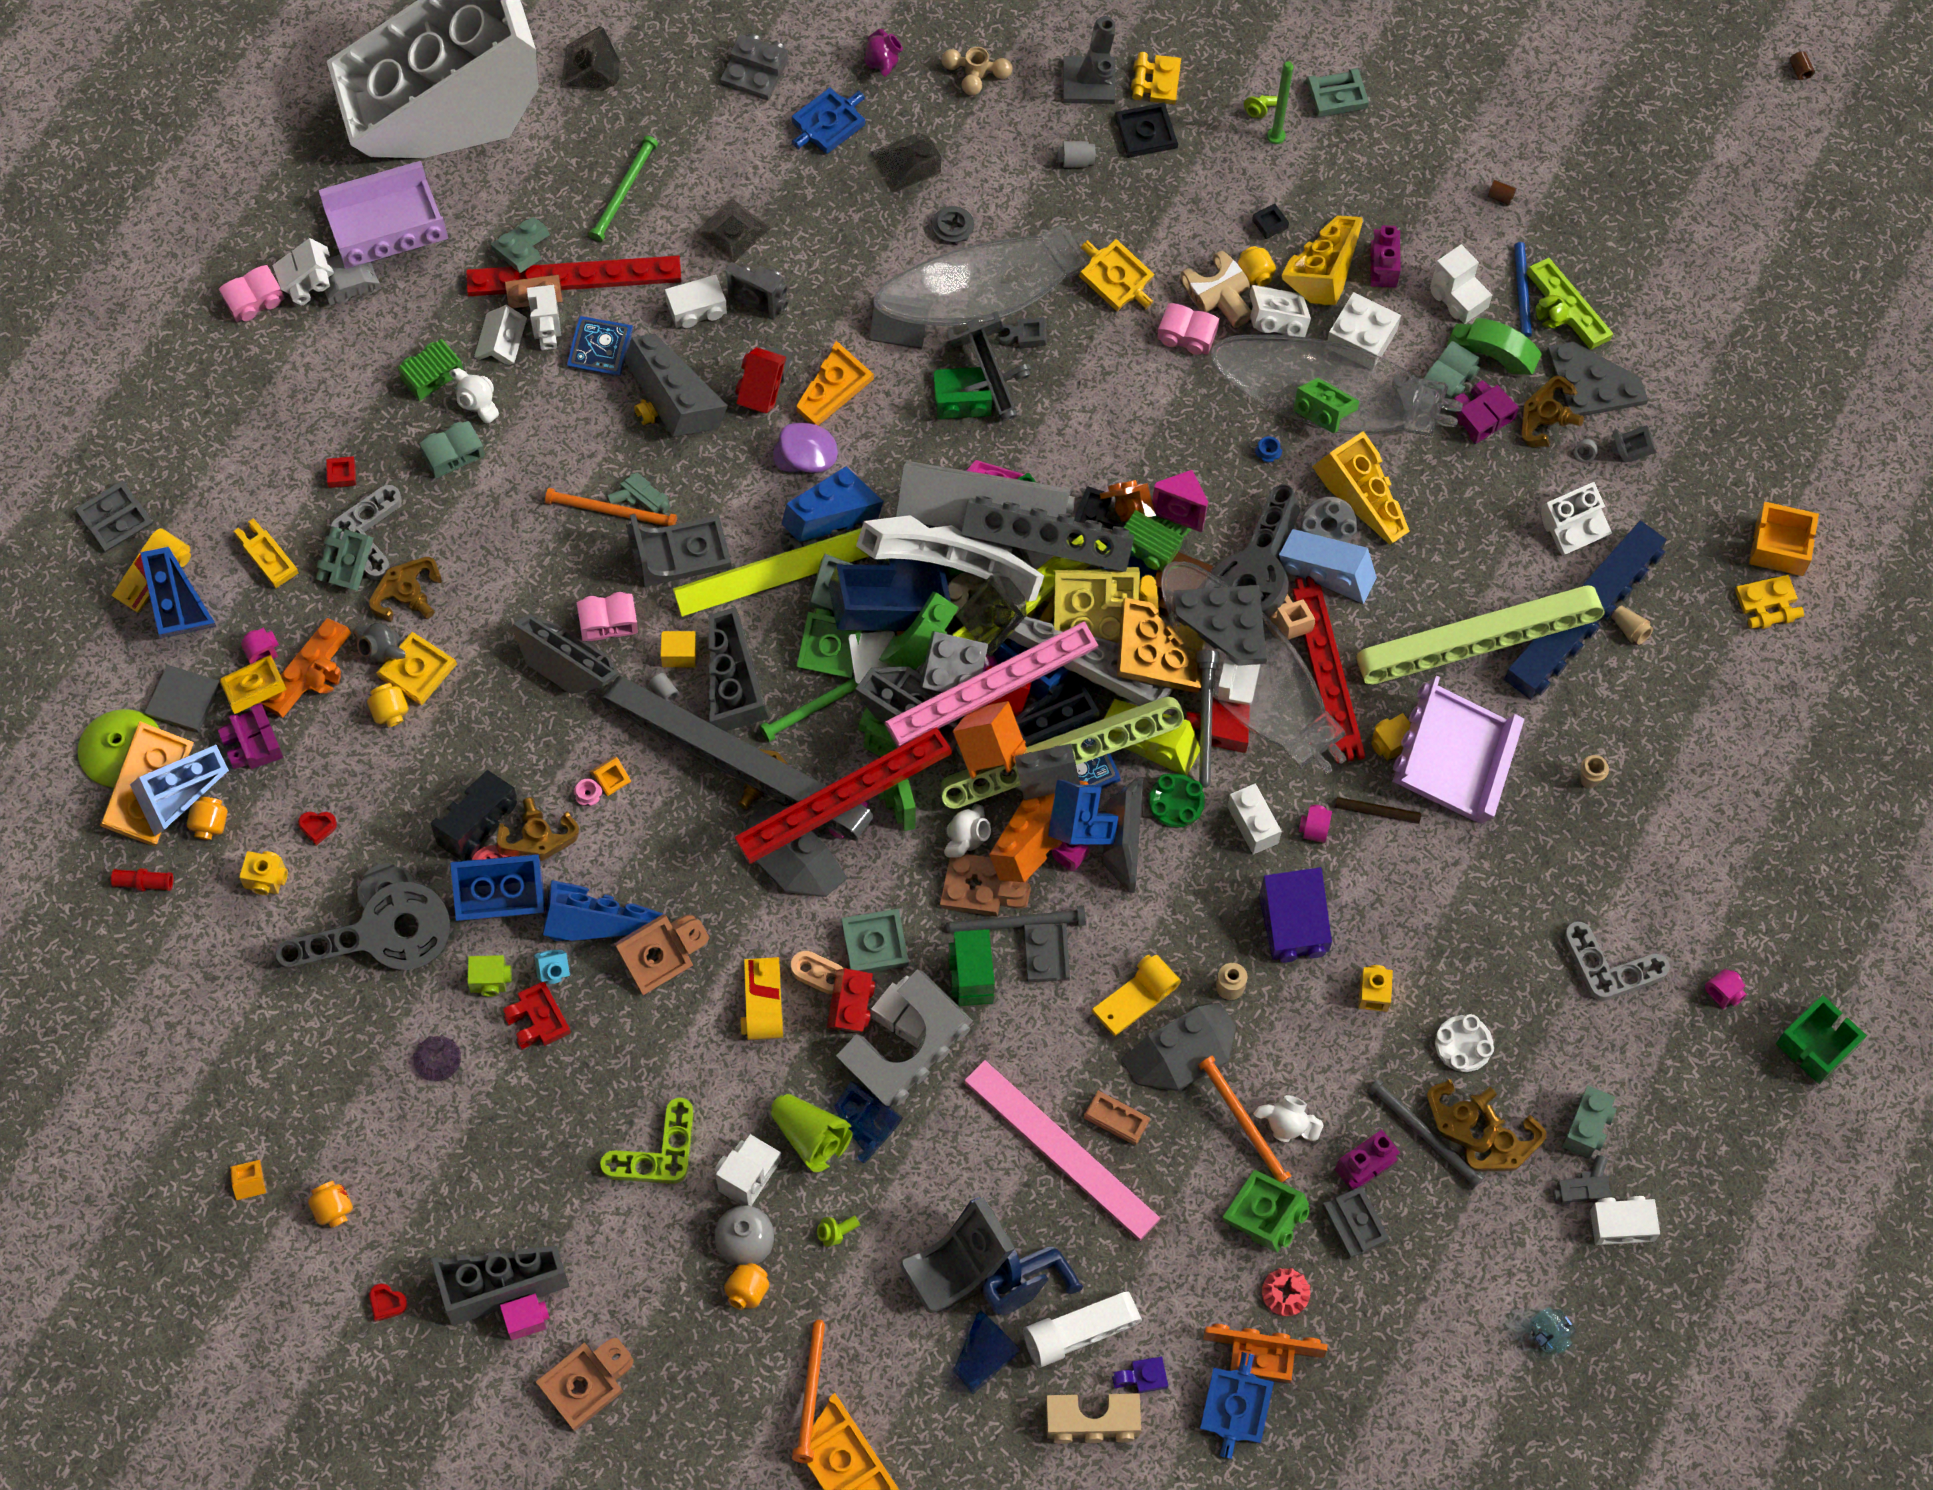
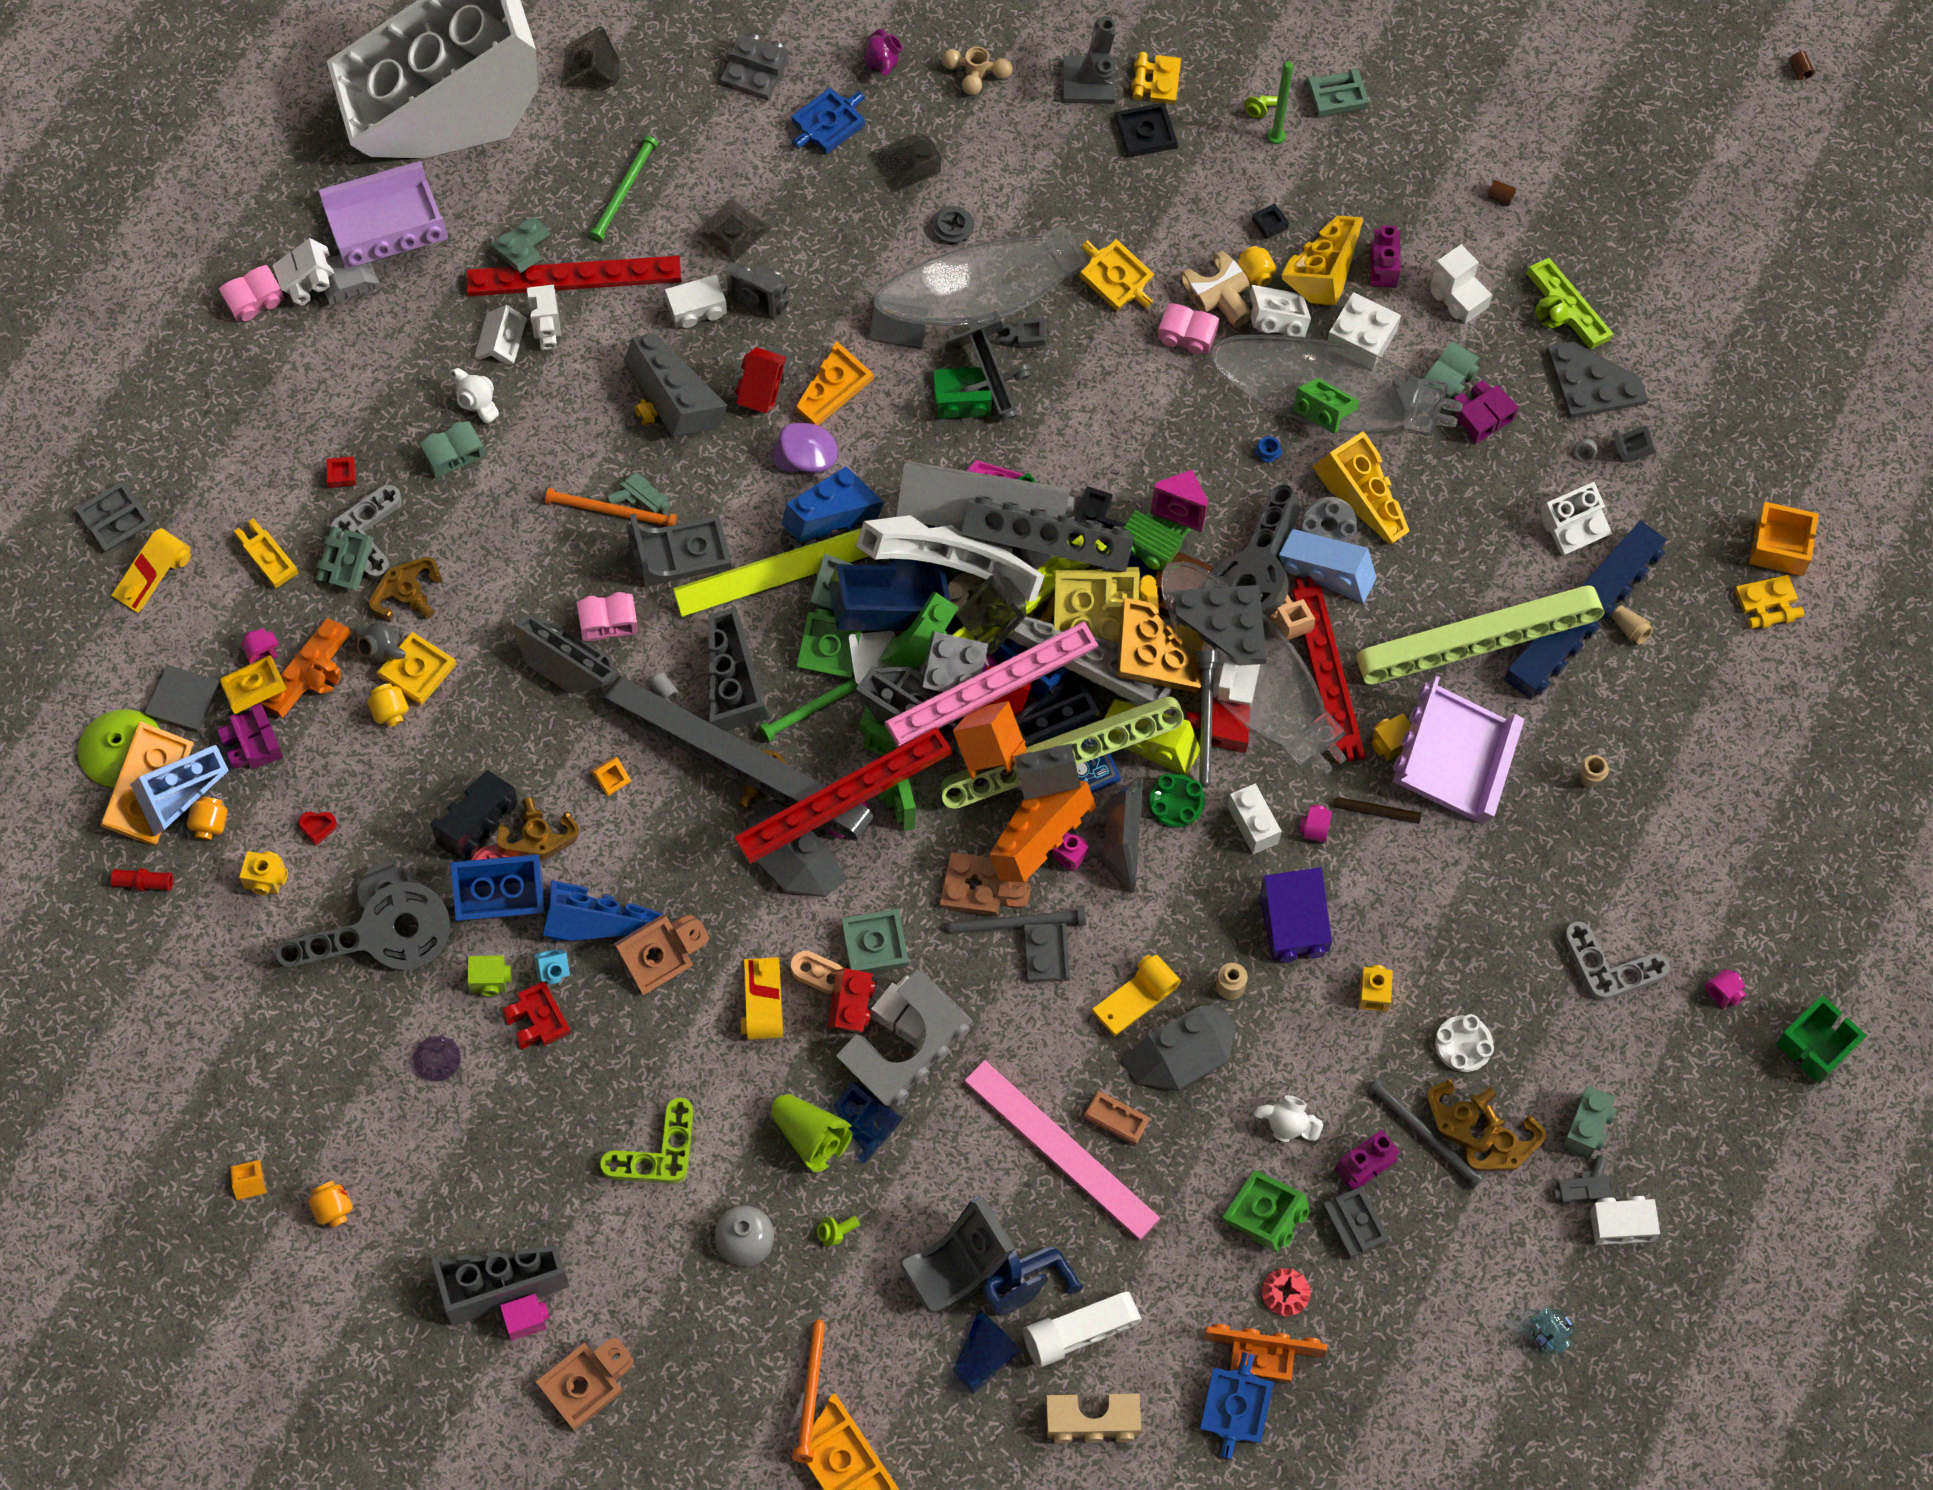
blue wedge [140,547,216,639] -> none
red tile [369,1283,408,1322] -> none
bright green brick [398,339,463,401] -> none
nougat tile [505,275,563,308] -> none
slope [567,316,633,376] -> none
bright pink plate [574,779,602,806] -> none
yellow panel [661,631,697,668] -> none
white brick [715,1134,781,1206] -> none
light orange head [724,1263,769,1310] -> none
white piece [944,804,991,858] -> none
green piece [948,929,995,1006] -> none
blue panel [1048,780,1119,844] -> none
light grey brick [1057,141,1096,168] -> none
orange bracket [1100,480,1155,522] -> none
dark purple plate [1112,1356,1168,1394] -> none
orange bar [1198,1055,1291,1183] -> none
bright green arch [1447,318,1542,375] -> none
blue bar [1514,242,1532,337] -> none
pearl gold piece [1522,376,1584,447] -> none

